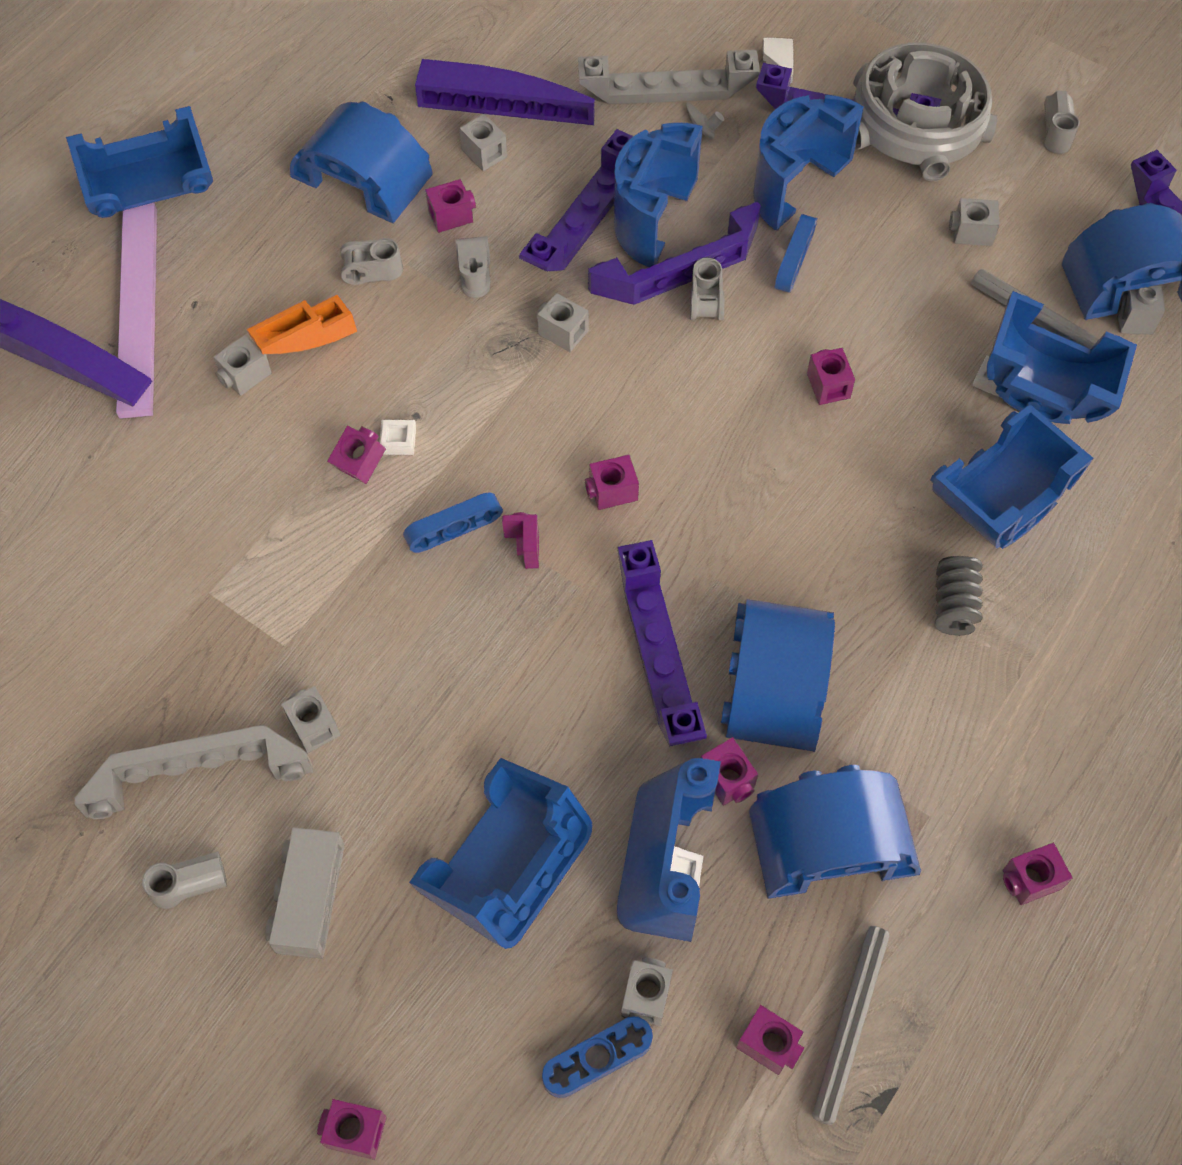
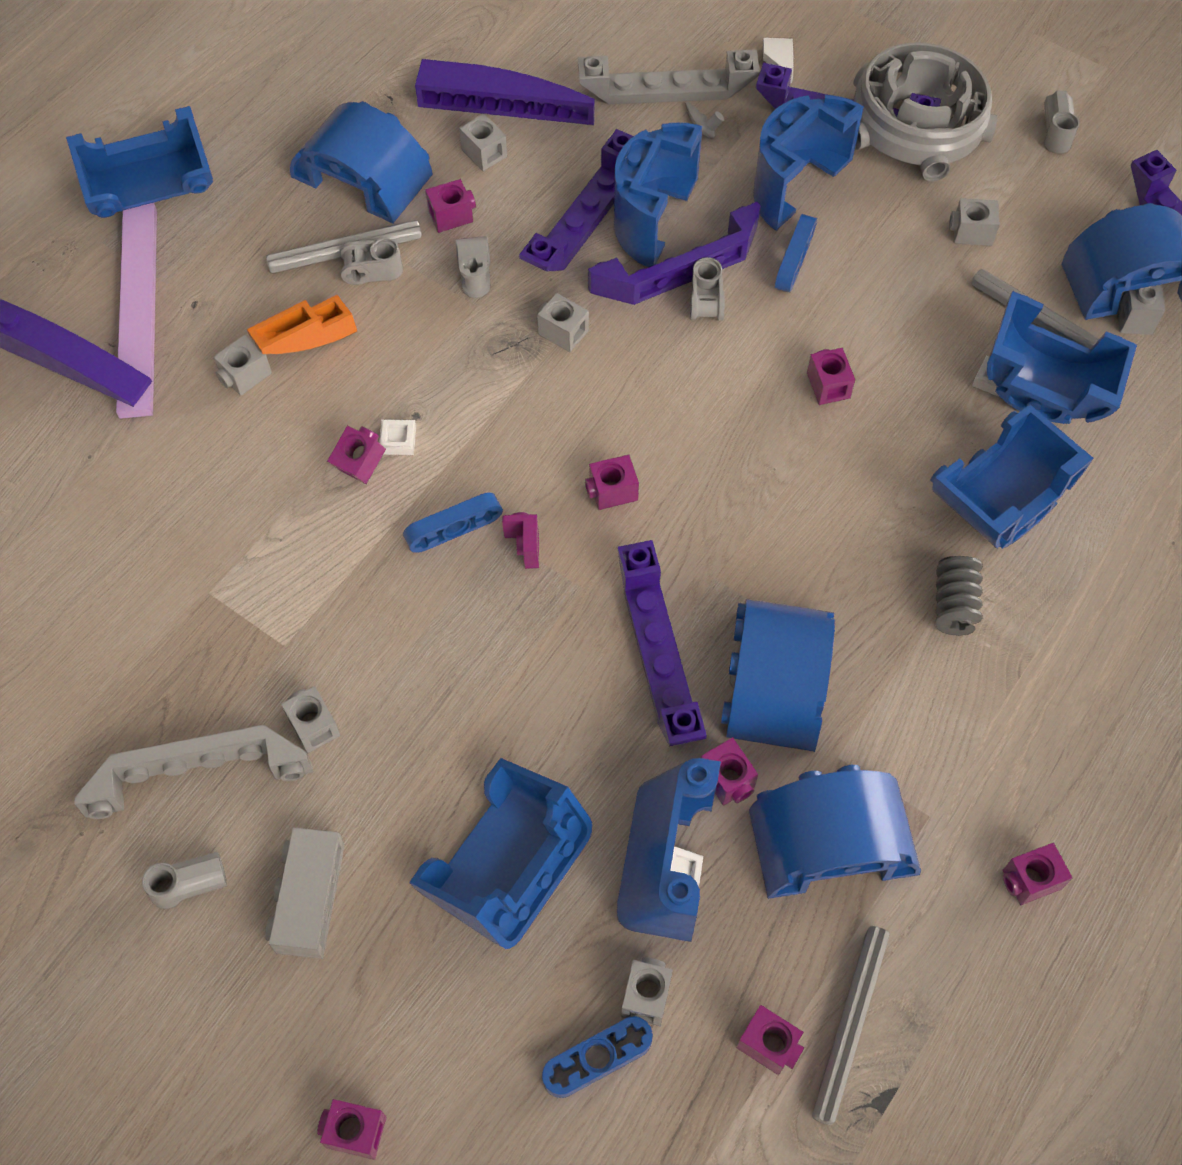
none -> light grey axle [266,220,422,273]

